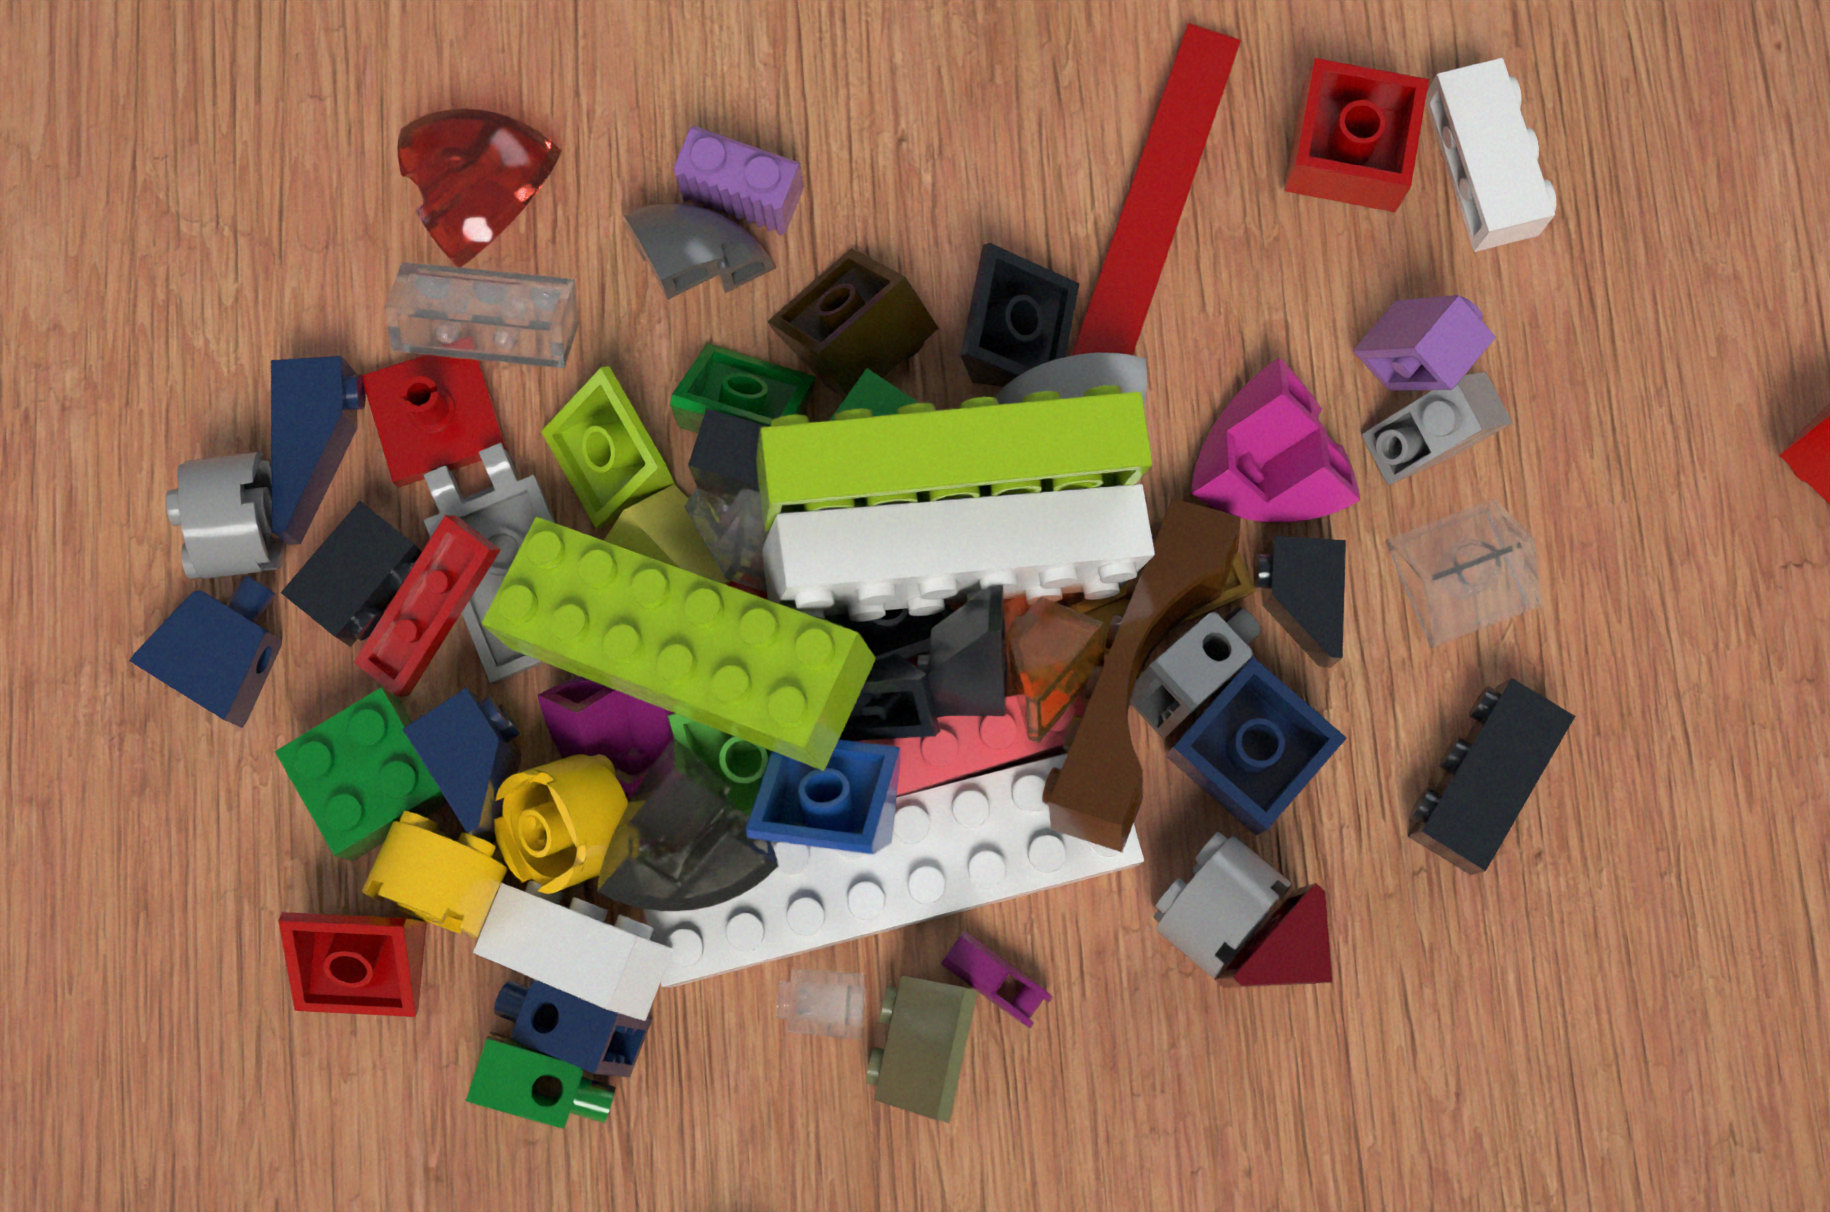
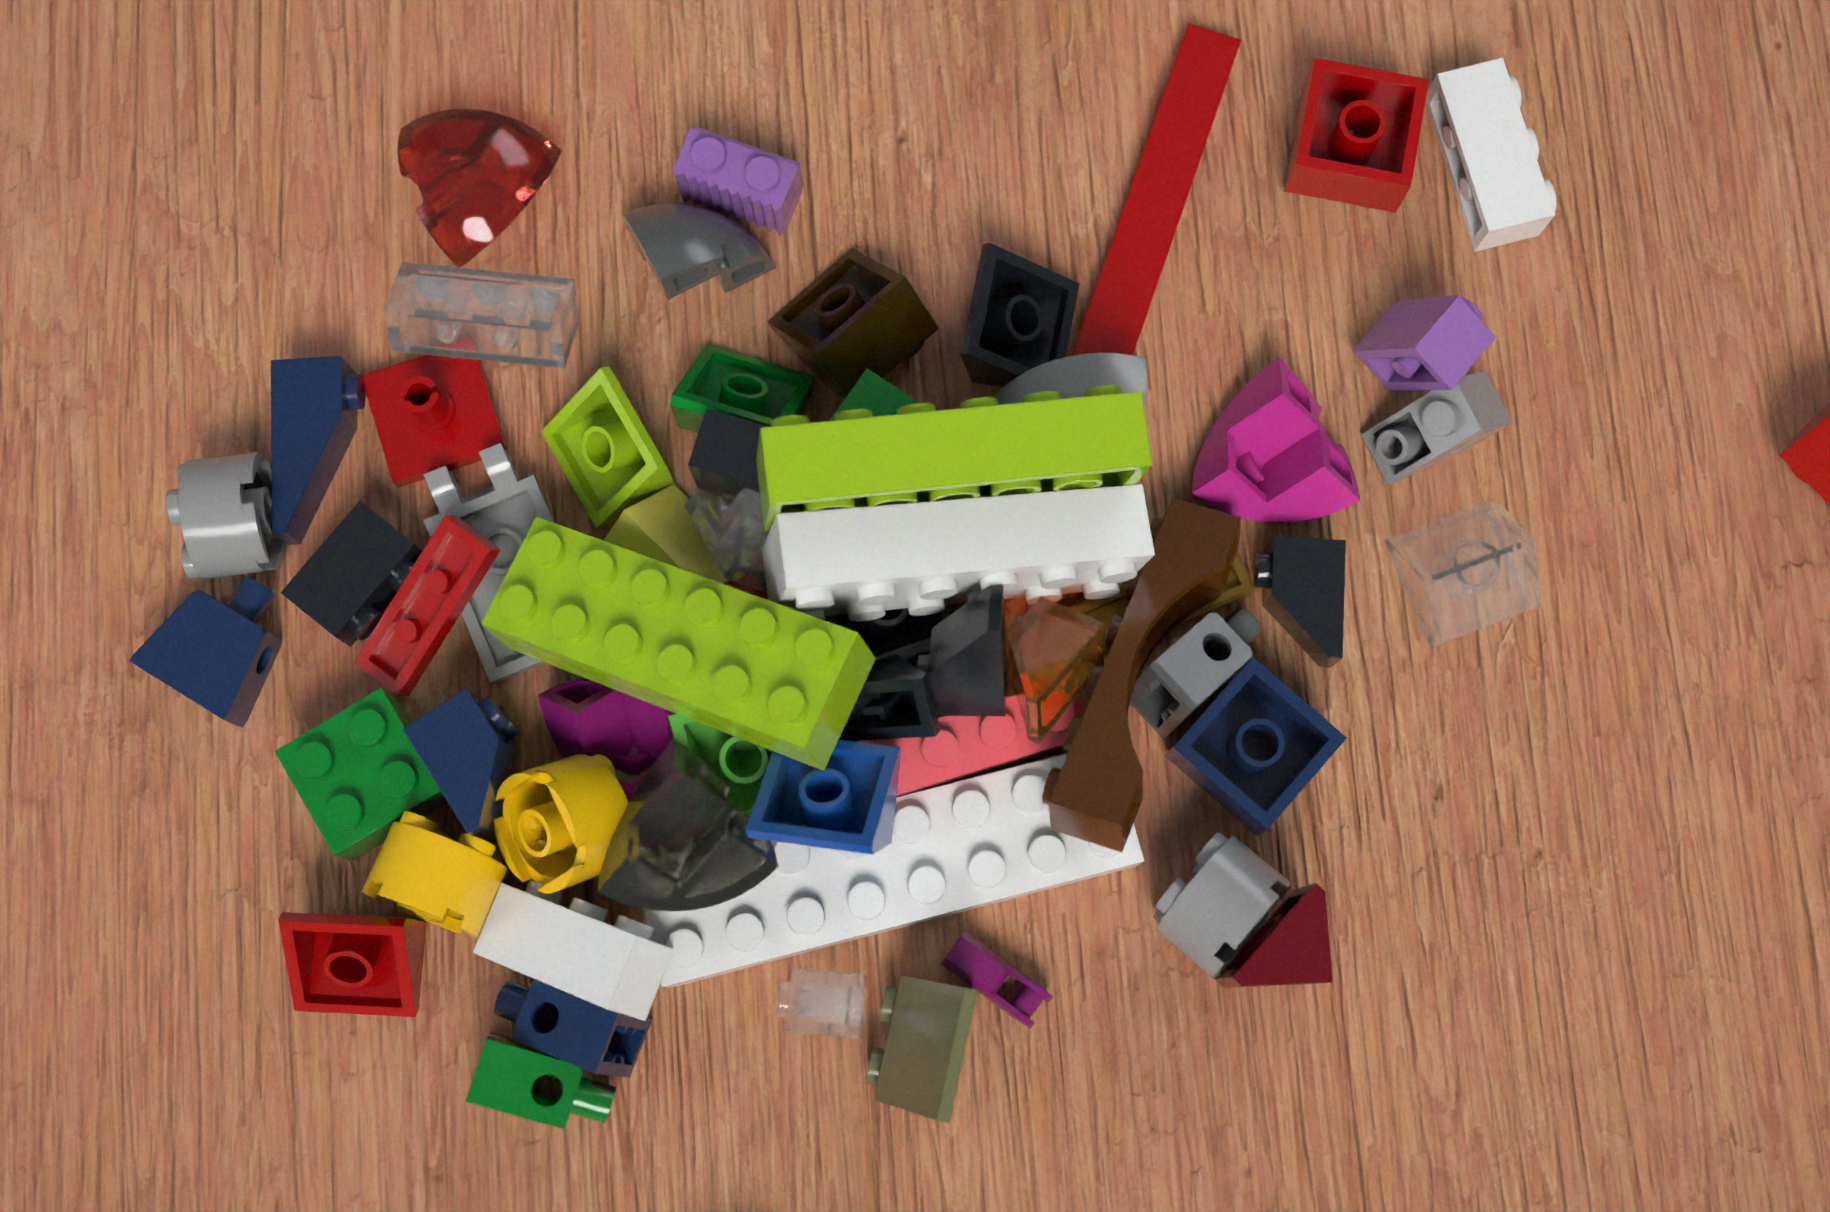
black brick [1408,678,1575,875] -> none

